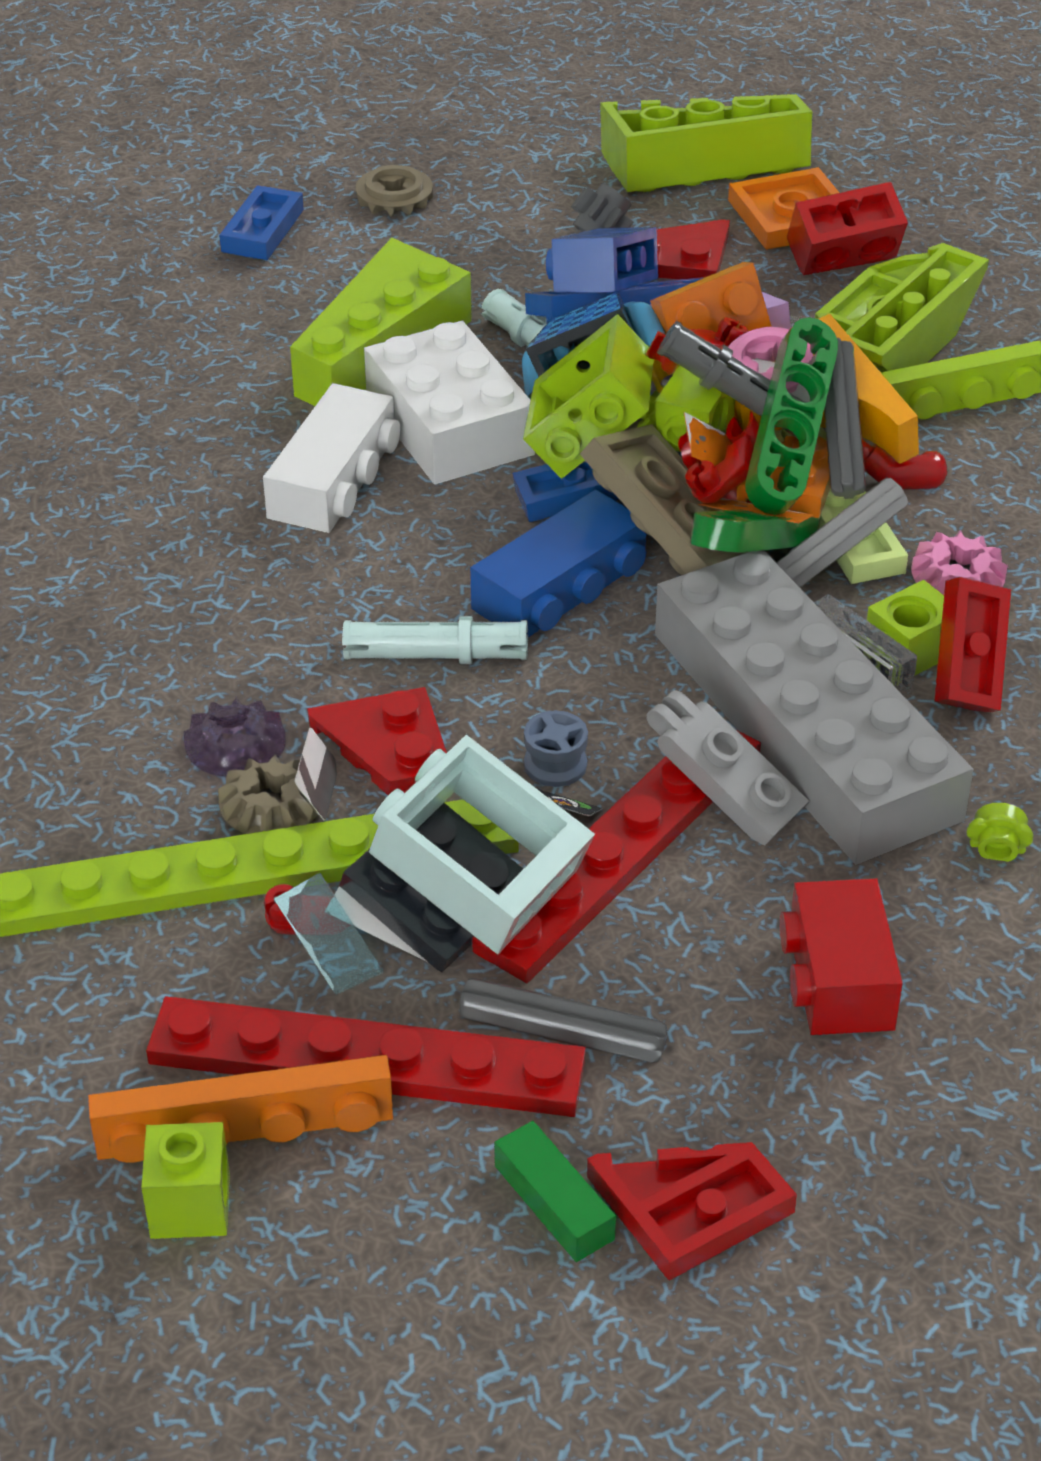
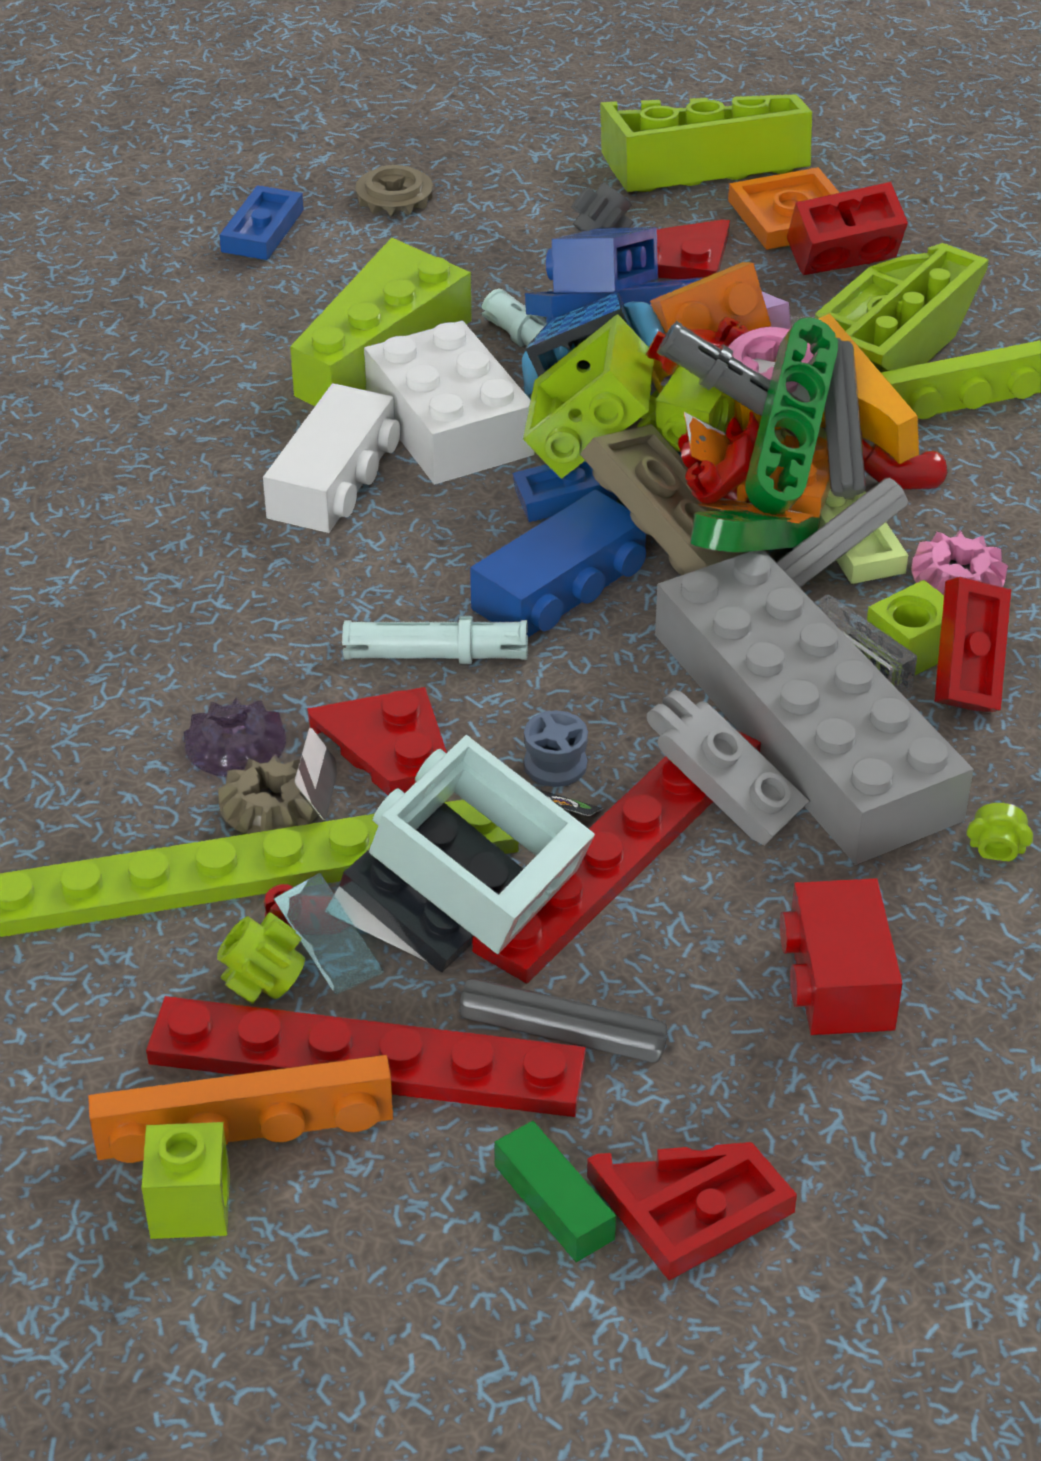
none -> lime gear [217,912,305,1004]

